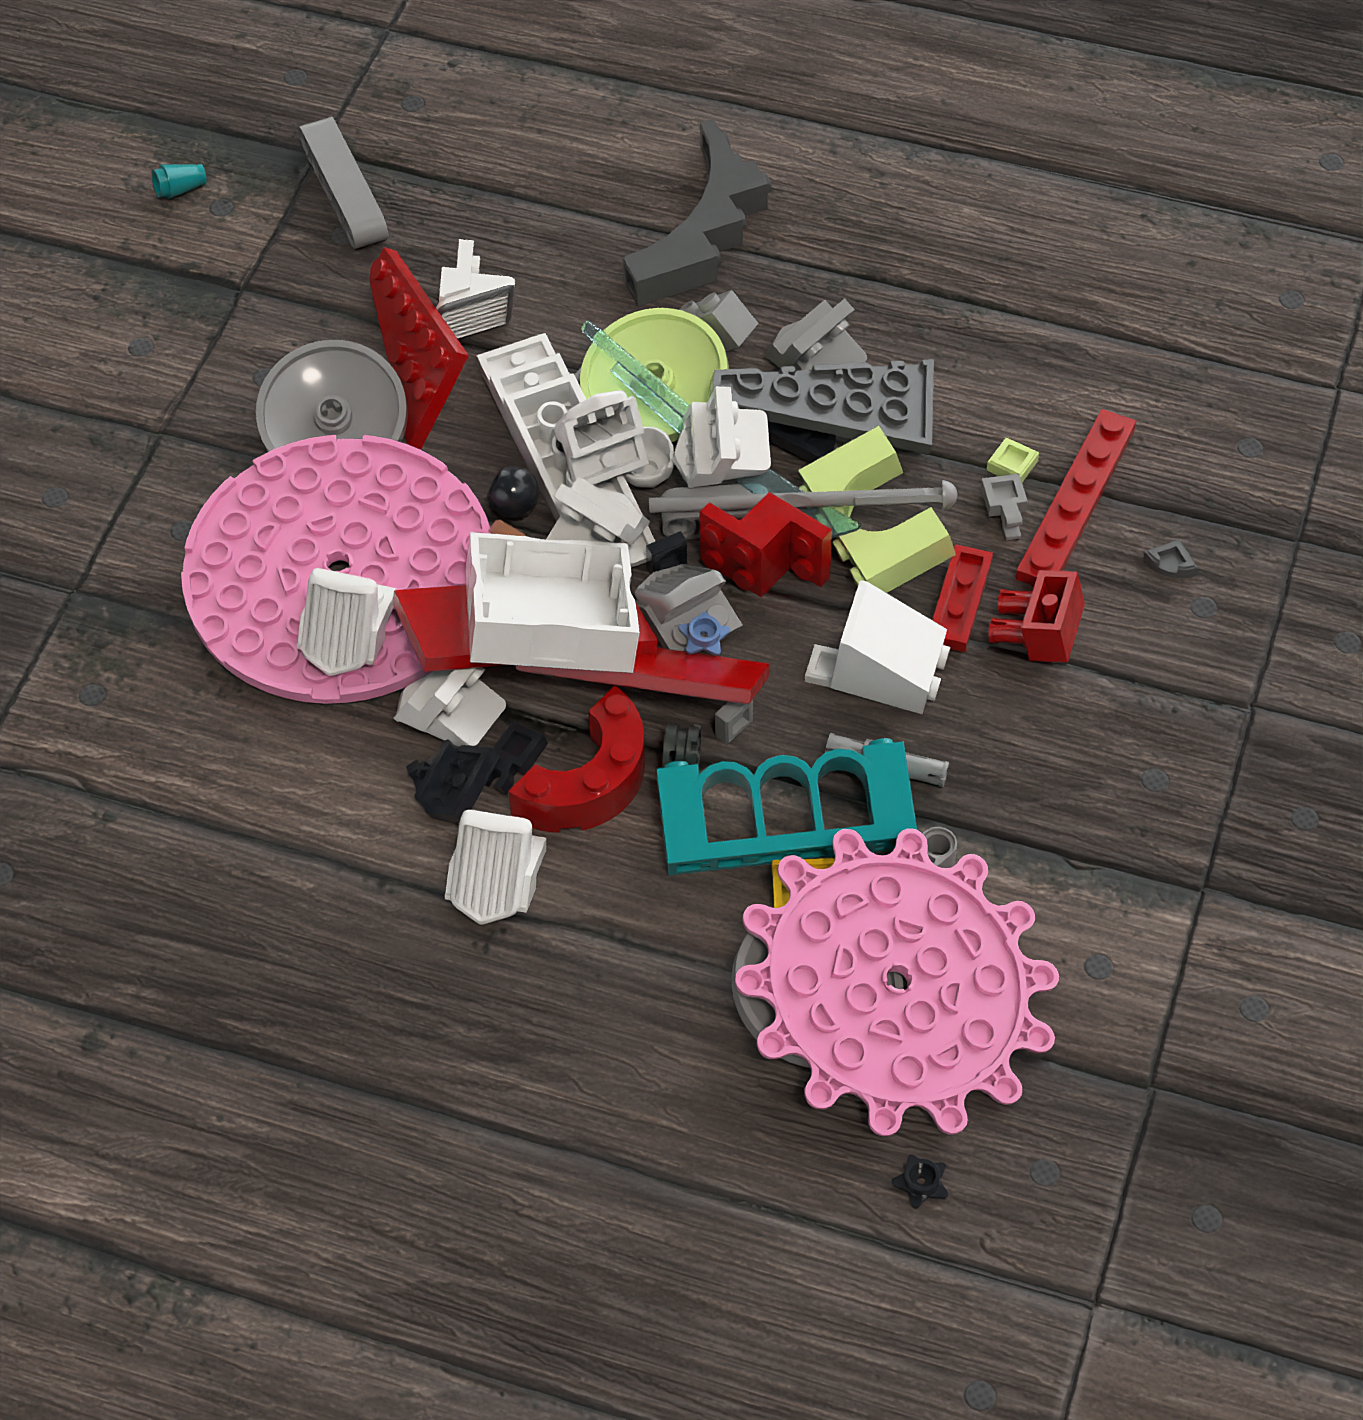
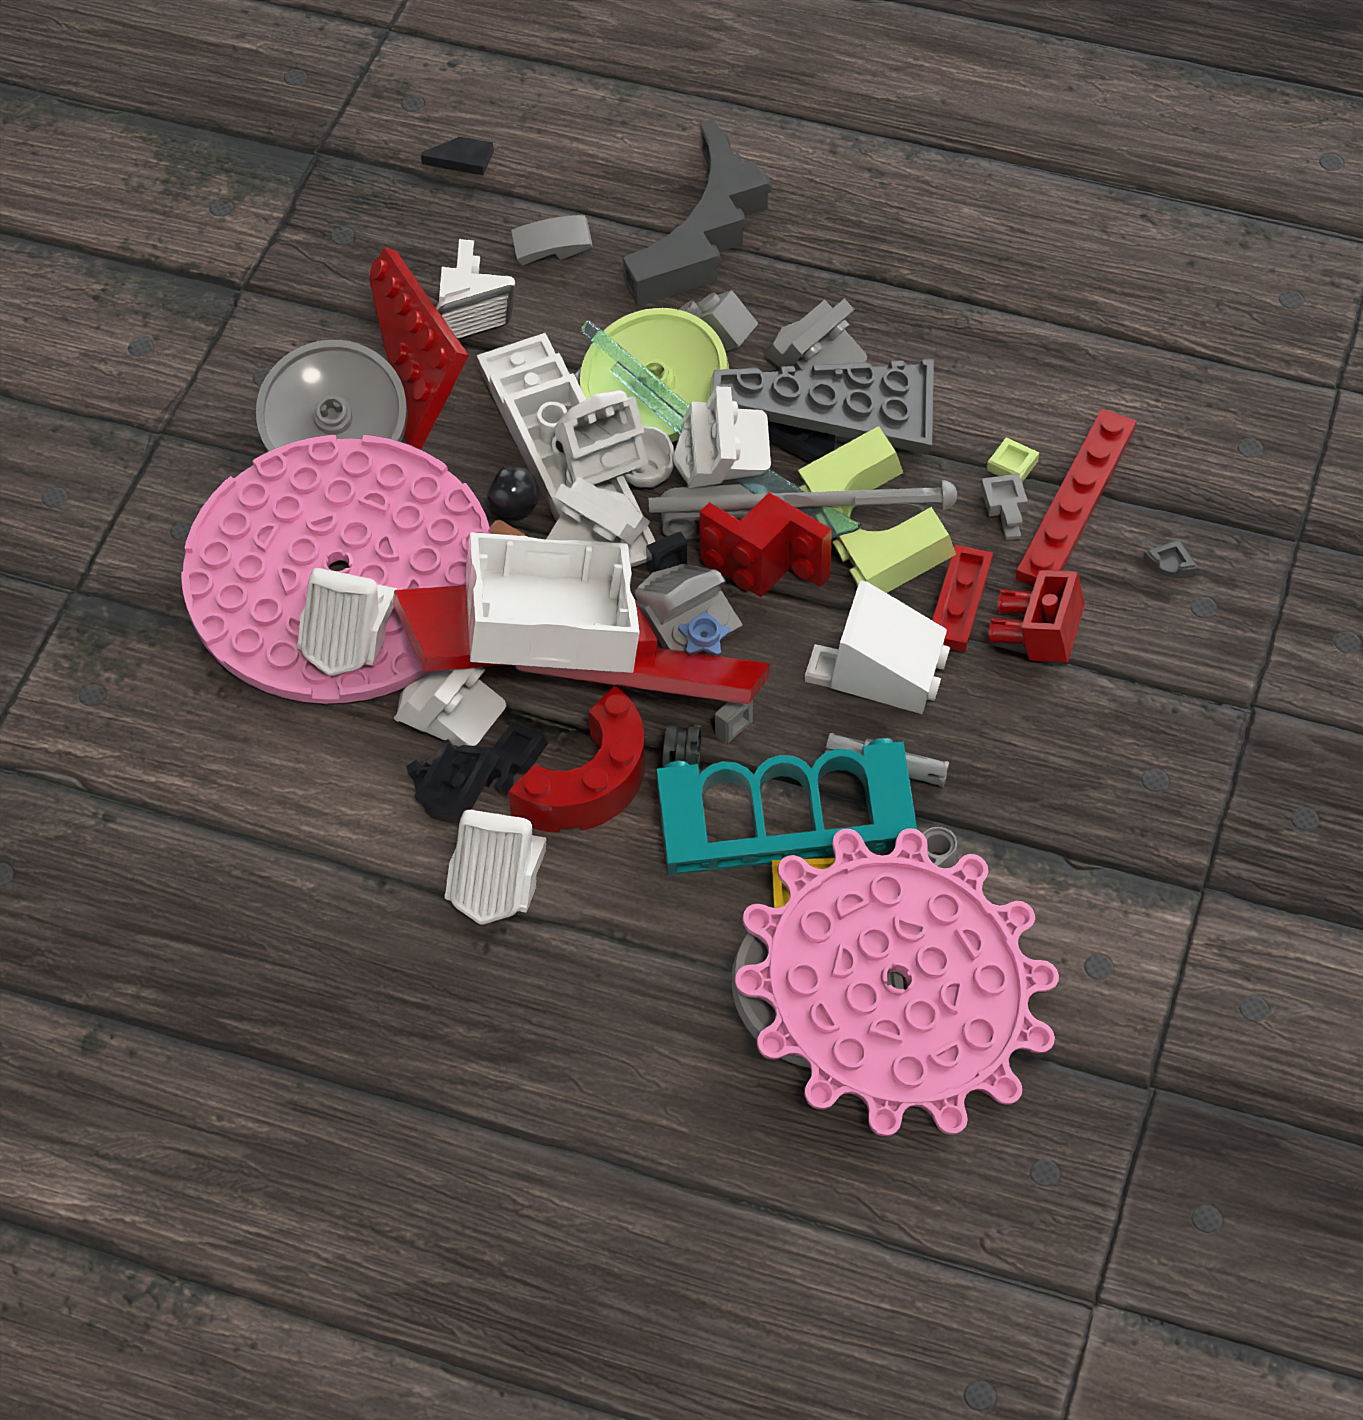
teal cone [151,164,207,199] -> none
light grey beam [298,116,389,250] -> none
black plate [892,1154,949,1209] -> none
none -> black tile [421,137,494,175]
none -> light grey slope [511,215,593,266]

